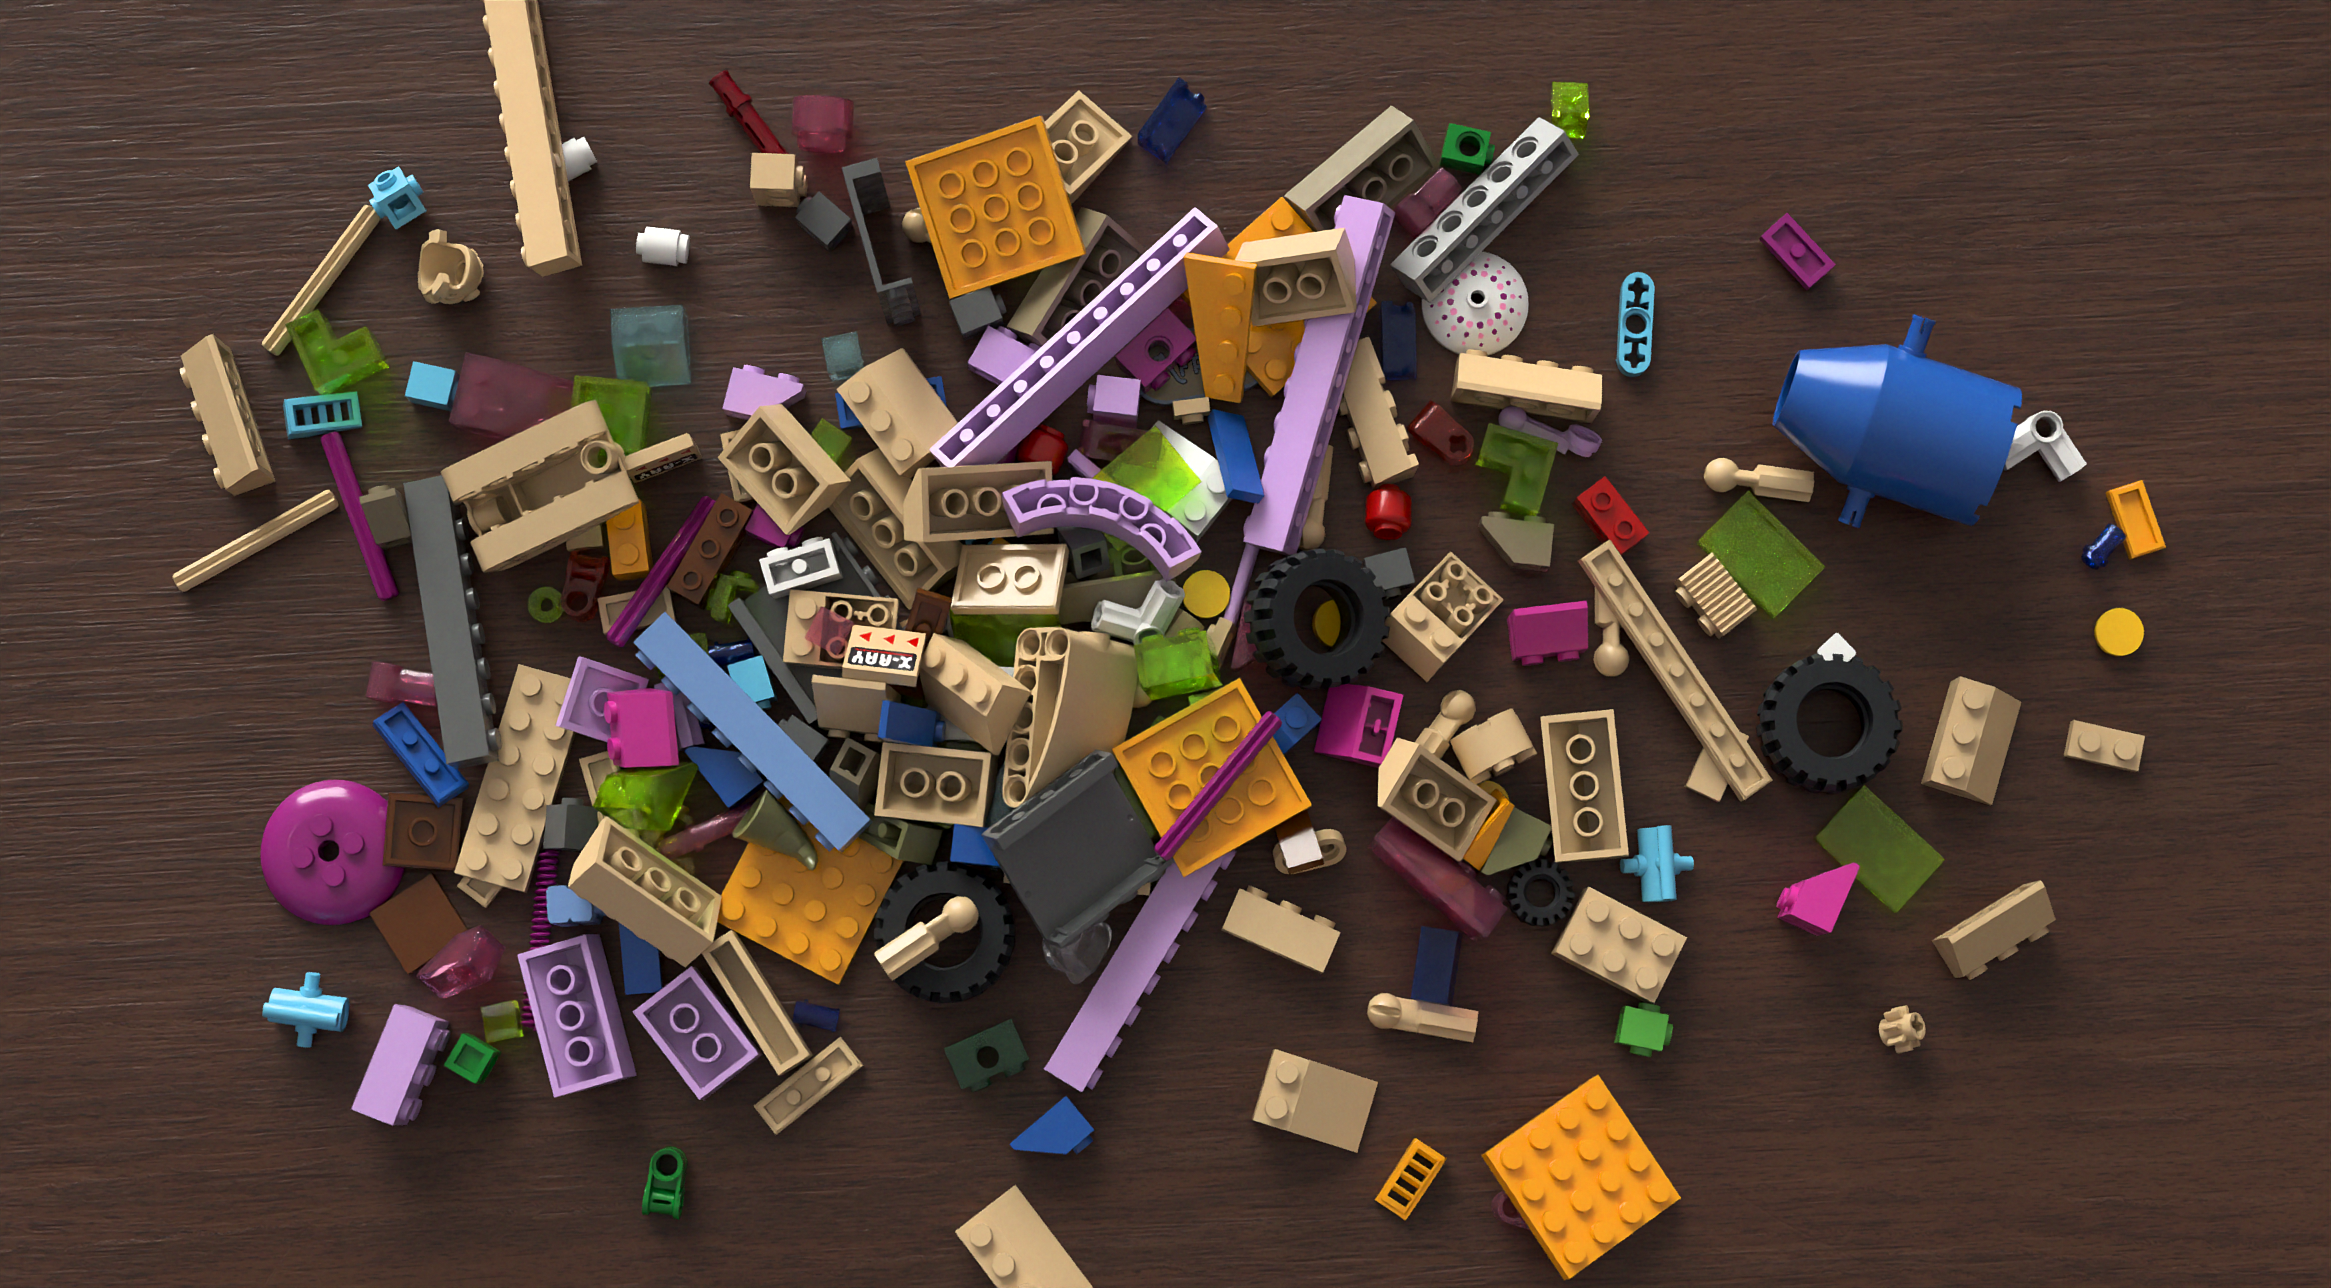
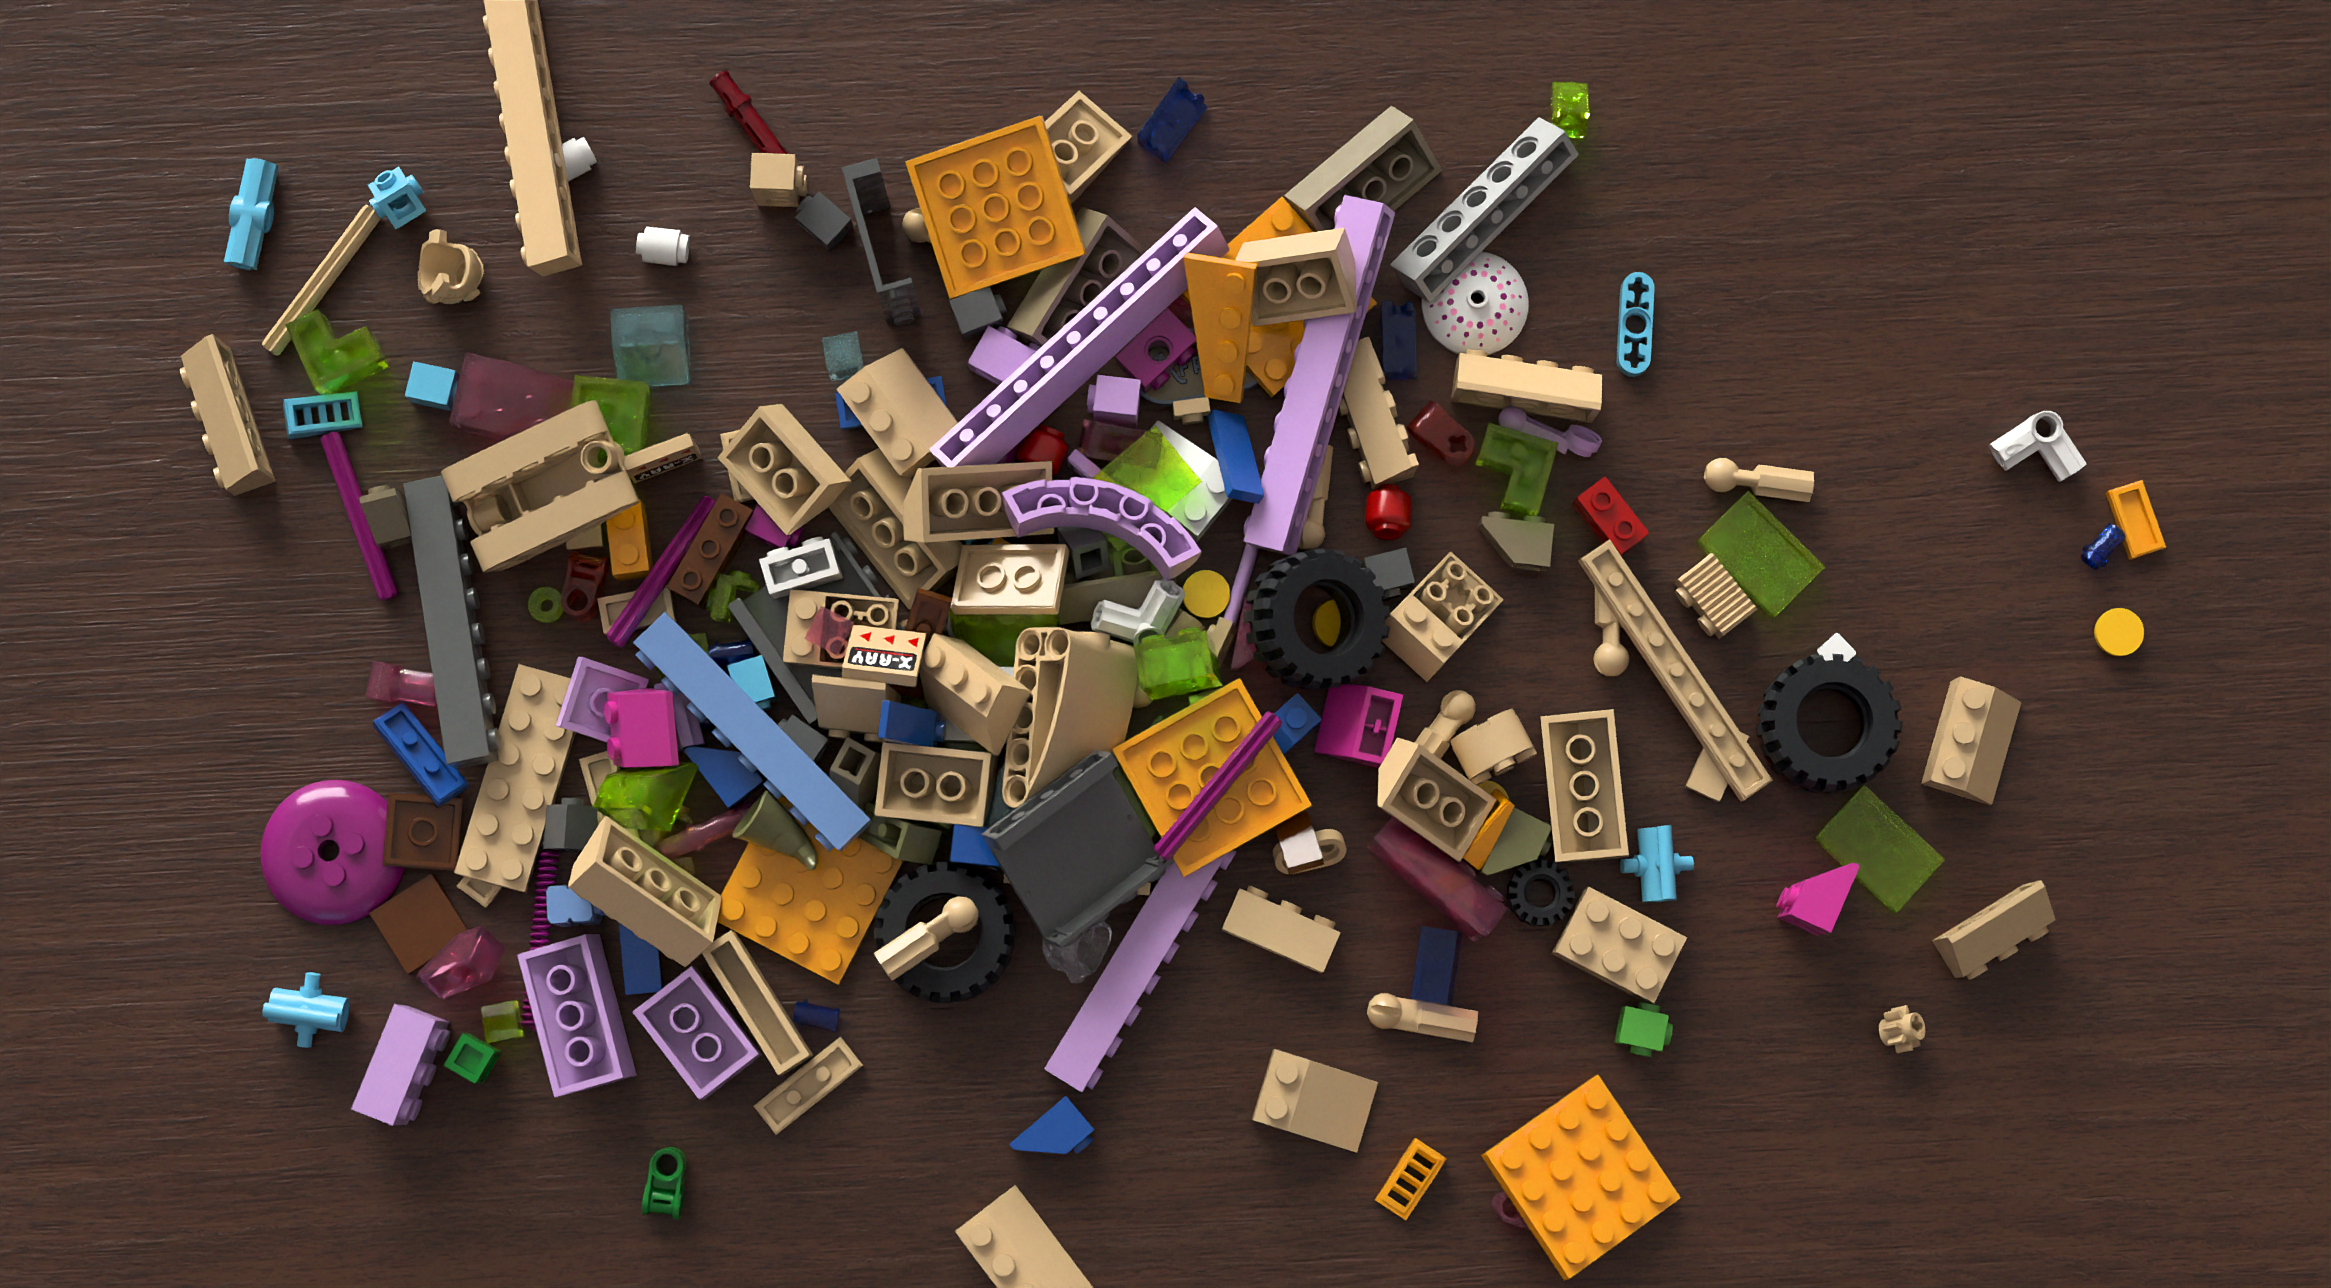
tan axle [173,490,339,592] -> none
lavender slope [722,365,806,420] -> none
clear pink piece [791,95,854,153] -> none
clear neon green plate [810,418,853,464] -> none
clear green brick [944,1019,1030,1093] -> none
clear pink piece [1393,168,1463,239] -> none
green brick [1439,123,1495,175] -> none
dark pink slope [1507,601,1588,666] -> none
magenta plate [1759,213,1836,291] -> none
blue piece [1772,314,2022,528] -> none
tan plate [2064,720,2145,772] -> none
none -> medium azure piece [224,158,279,270]

